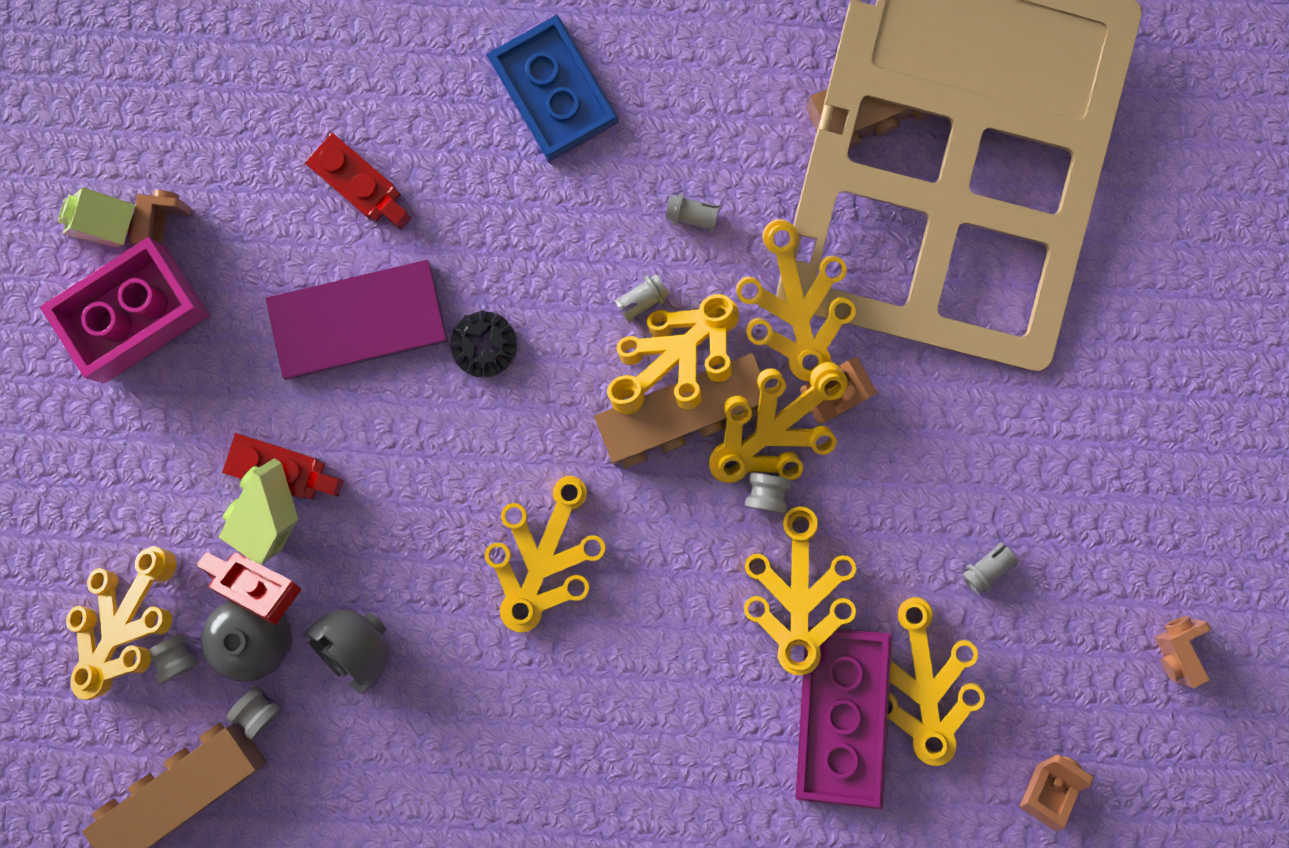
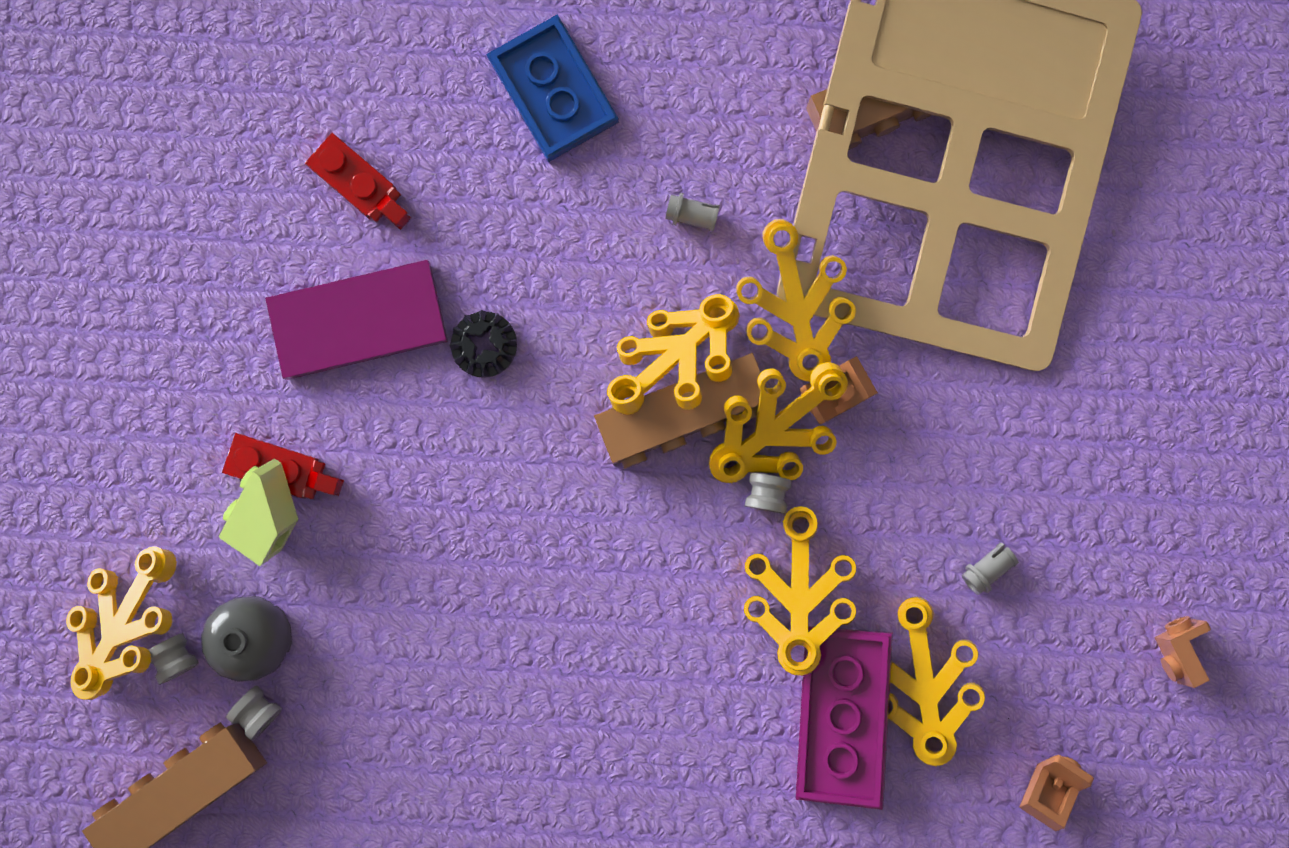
dark pink brick [40,237,210,384] -> none
yellowish green slope [58,187,135,248] -> none
nougat bracket [127,190,191,246] -> none
hinge [196,552,302,626] -> none
dark grey cylinder [303,609,389,694] -> none
yellow plant [485,476,606,632] -> none
light grey pin [614,274,670,323] -> none

